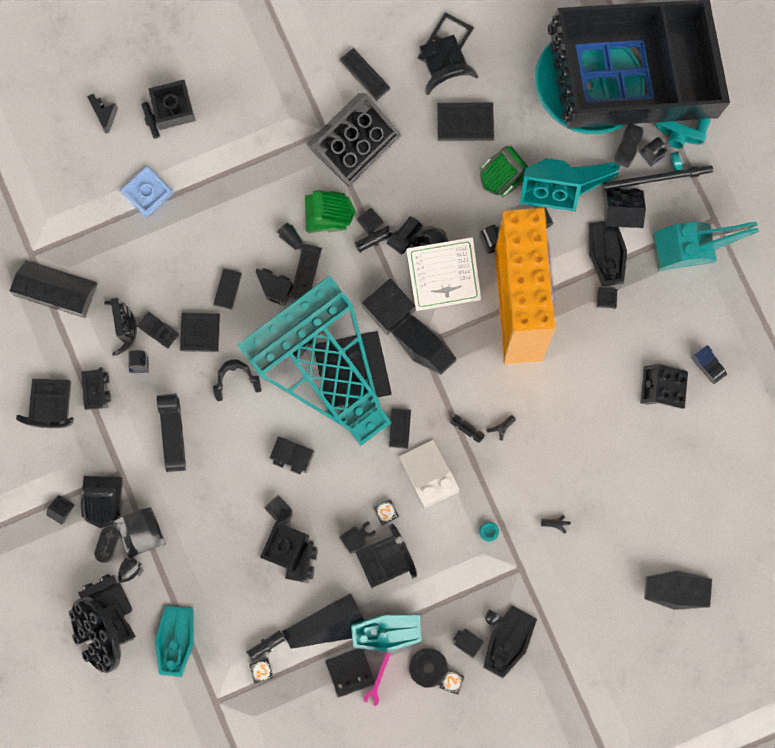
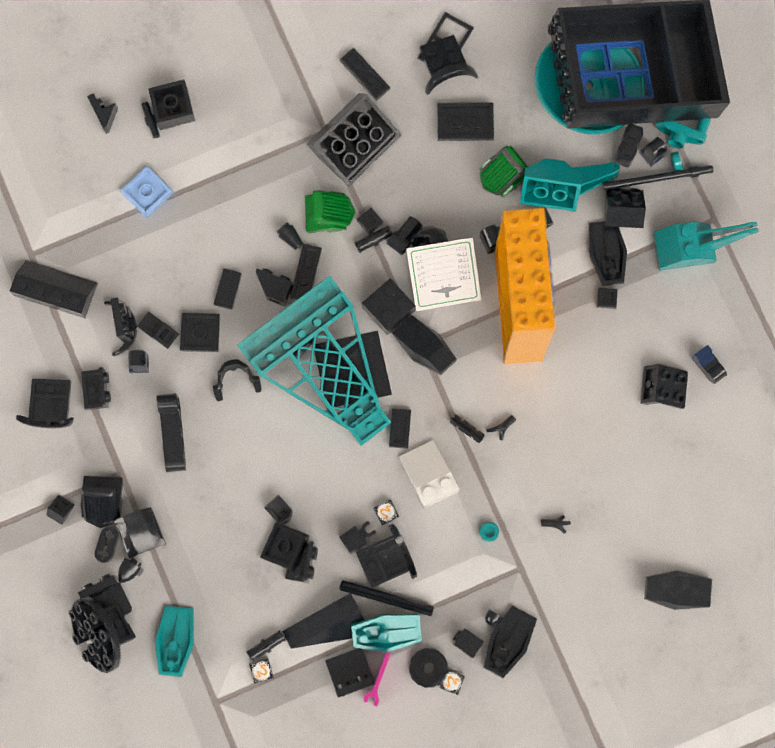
black brick [269,437,315,475] -> none
none -> black axle [339,580,434,616]

